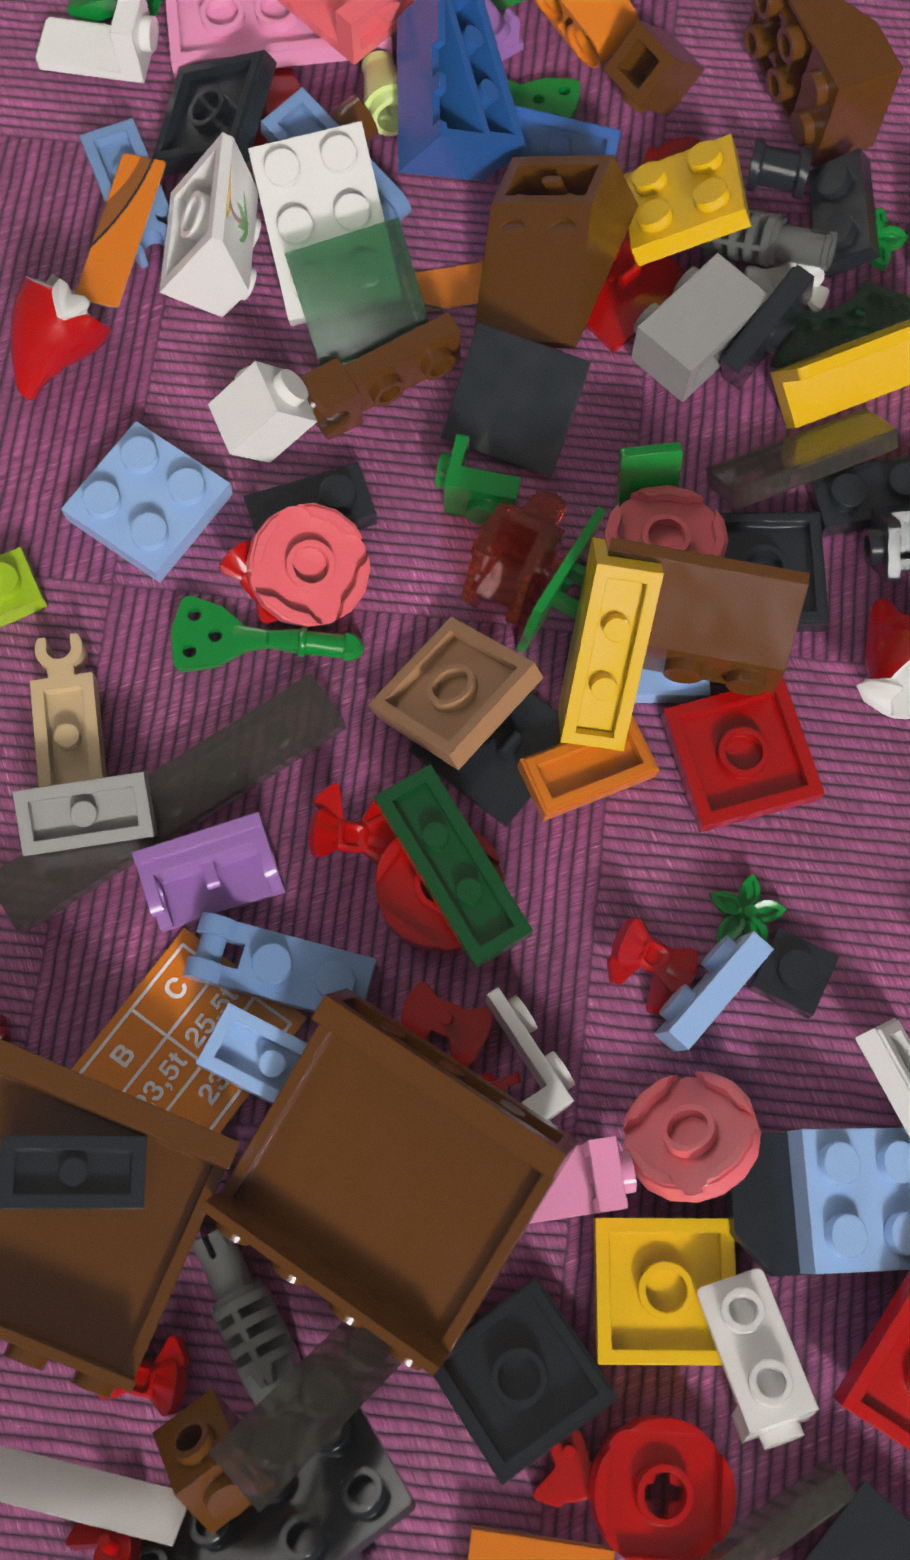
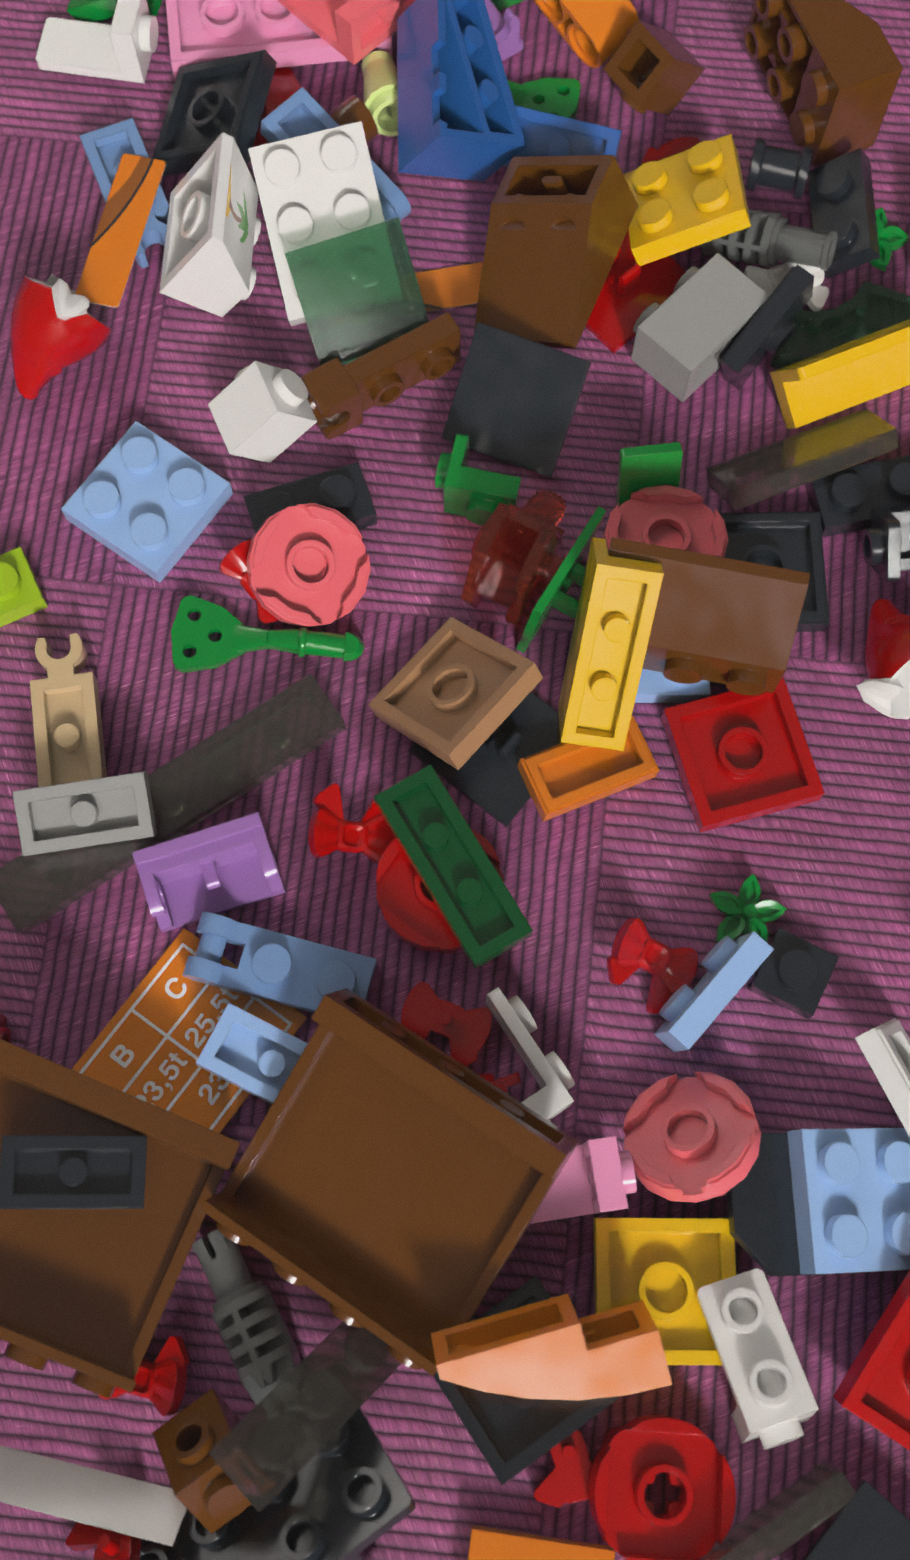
none -> orange slope [430,1293,672,1400]

